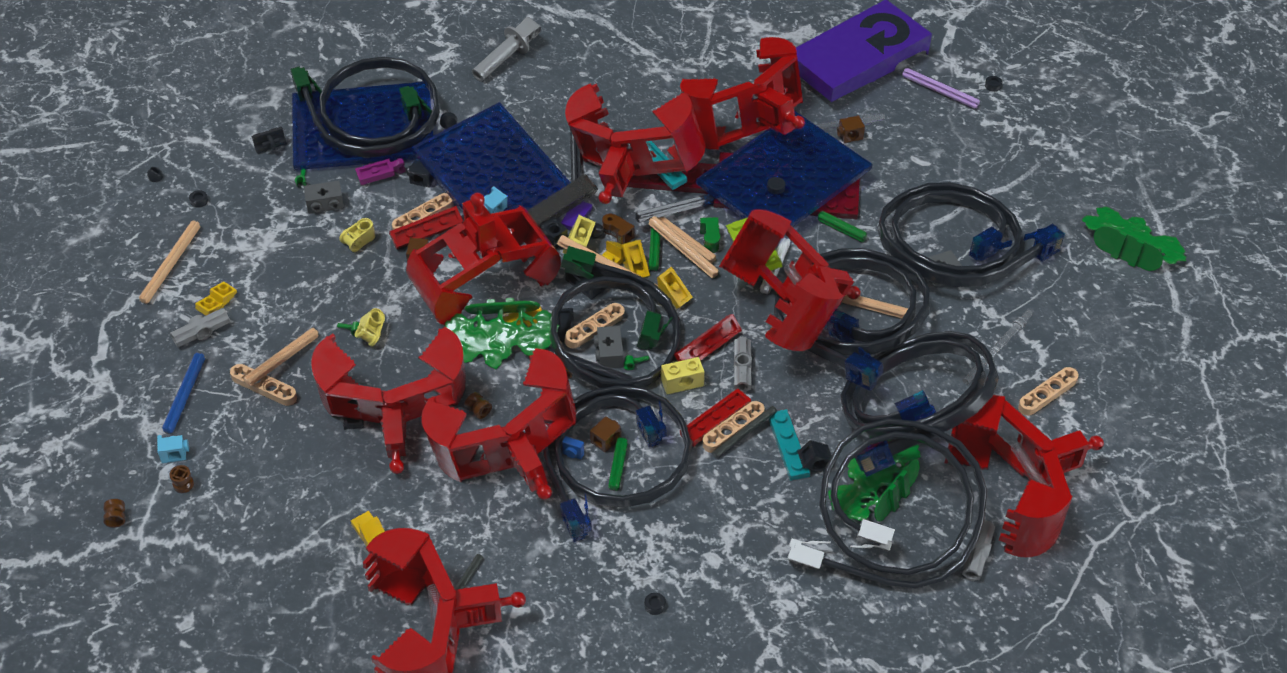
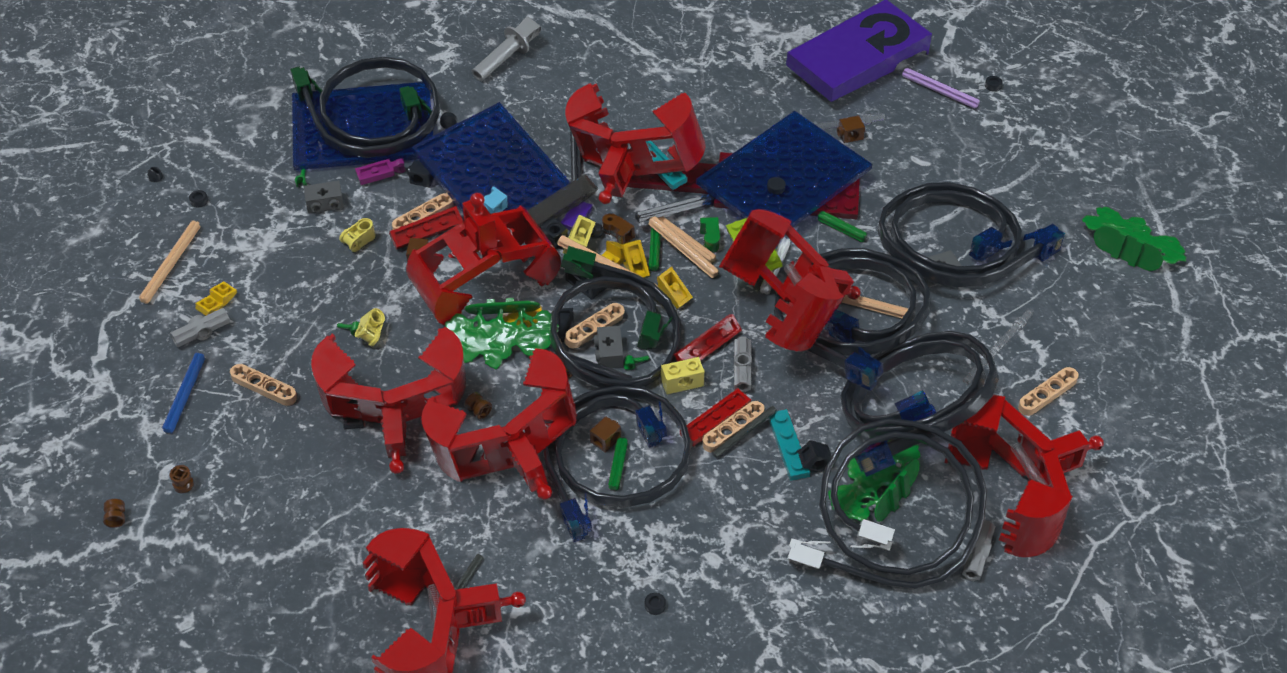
medium azure brick [157,435,189,463] -> none
light nougat axle [243,328,319,386] -> none
black hips [251,127,287,153] -> none
yellow slope [350,511,385,546] -> none
blue plate [562,436,584,460] -> none
red piece [680,37,805,150] -> none

